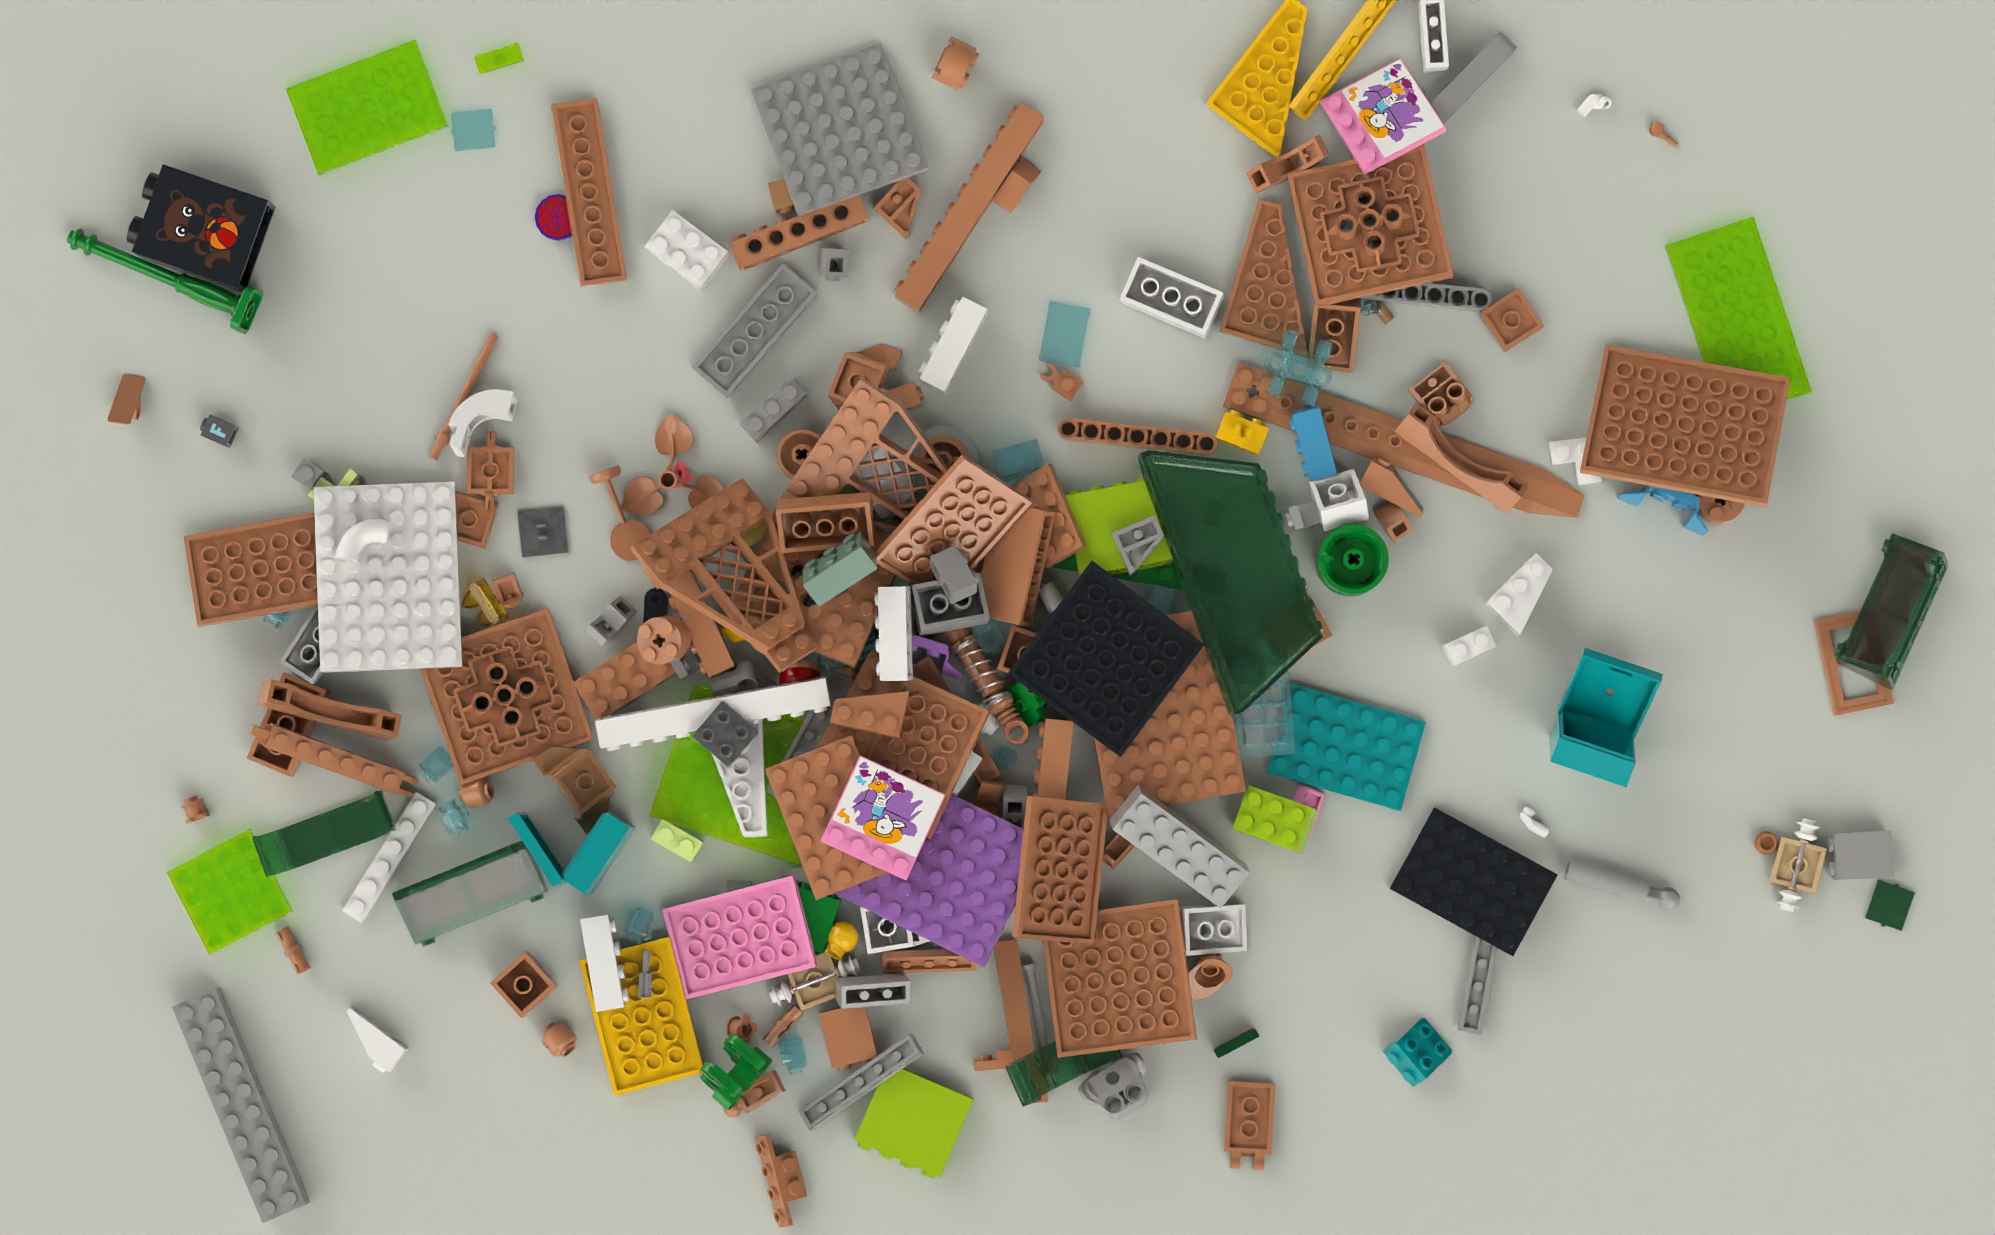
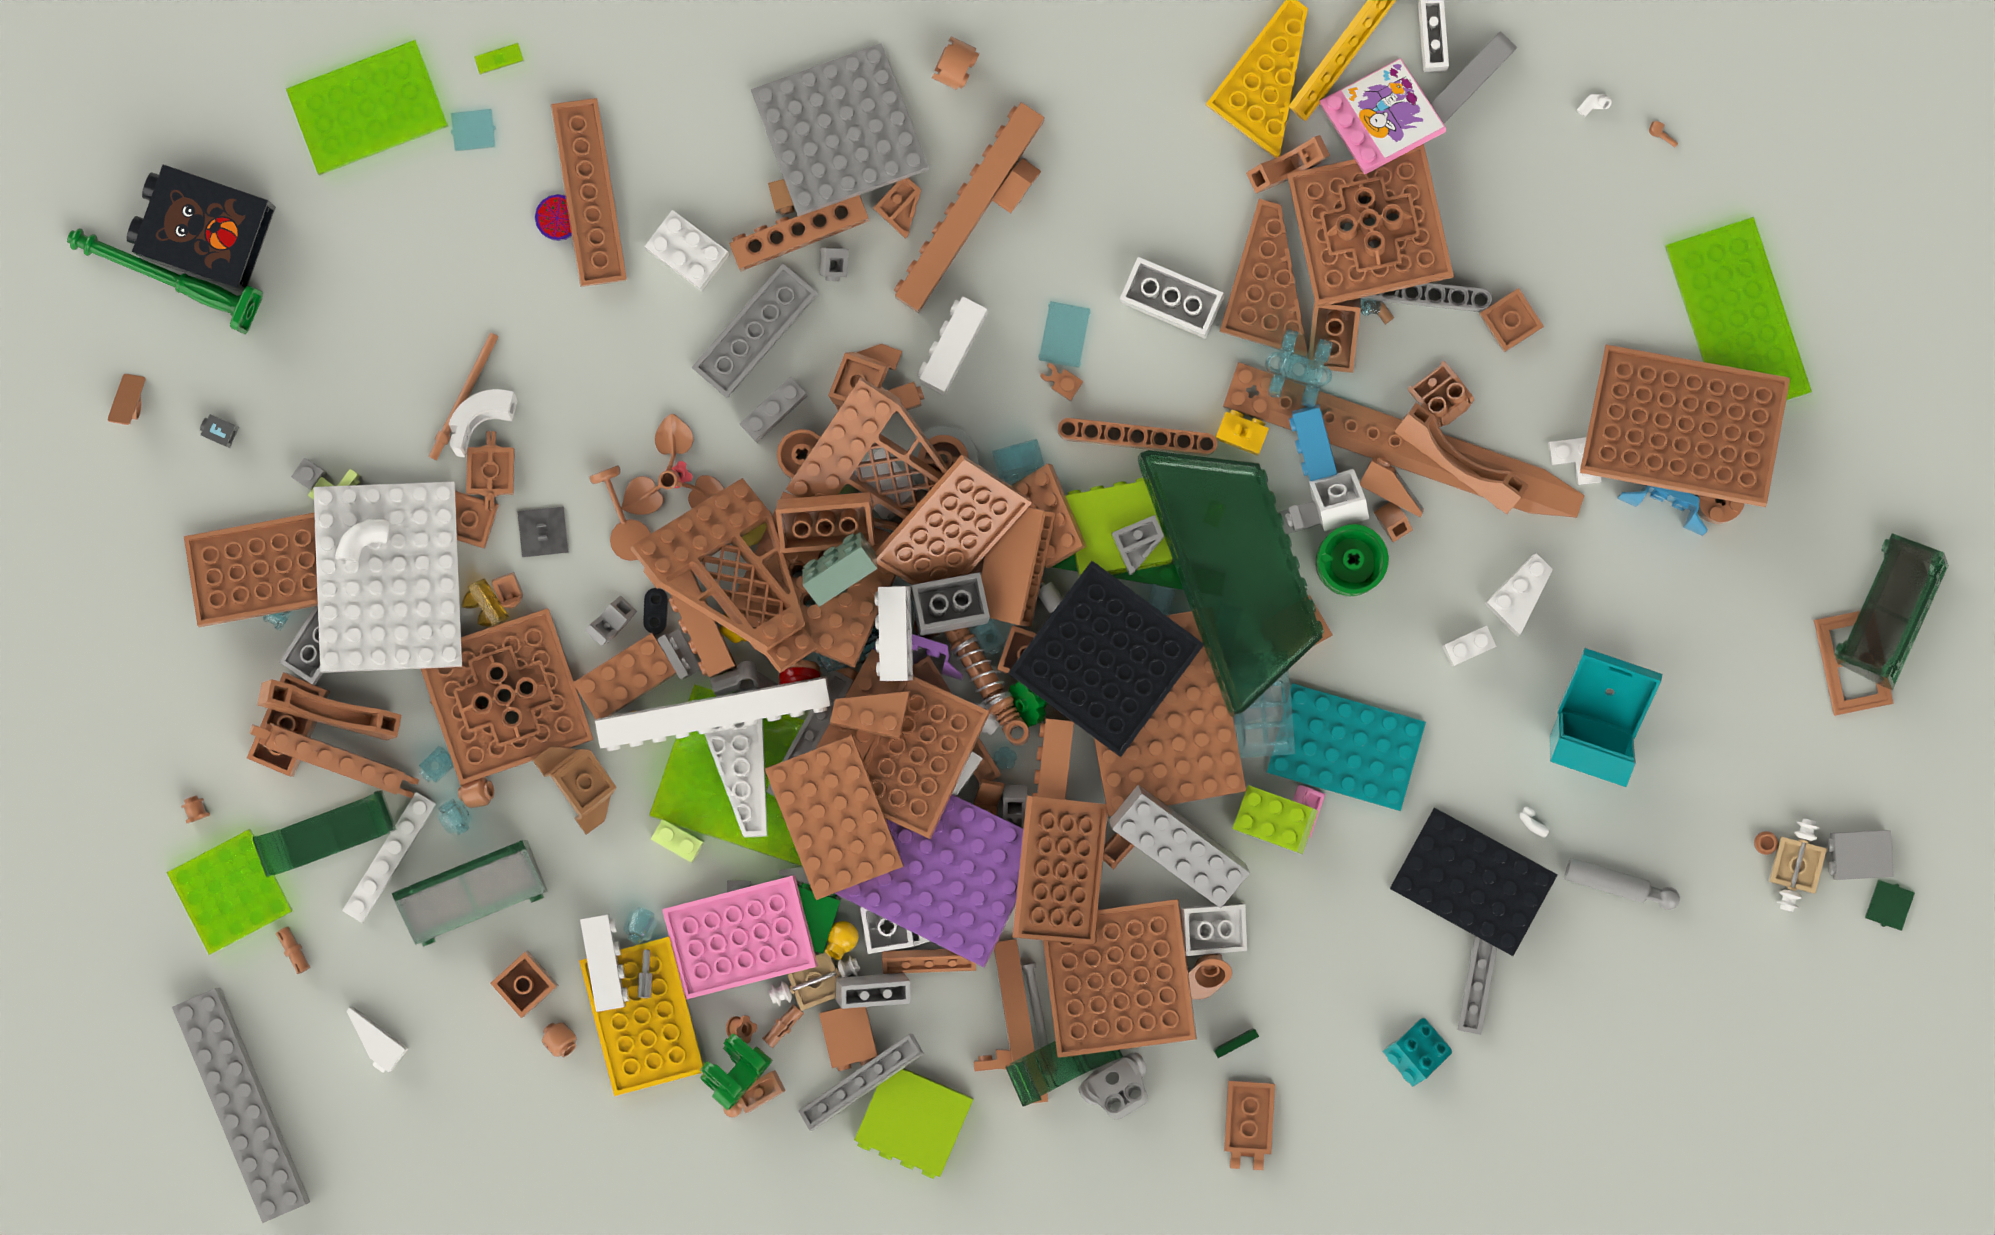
teal container [507,812,636,895] -> none
nougat brick [637,615,691,664] -> none
flat silver bracket [693,701,759,768] -> none
nougat bracket [755,1134,807,1228] -> none
clear light blue brick [778,1038,807,1074] -> none
plate [820,755,945,880] -> none
light grey brick [930,545,979,604] -> none

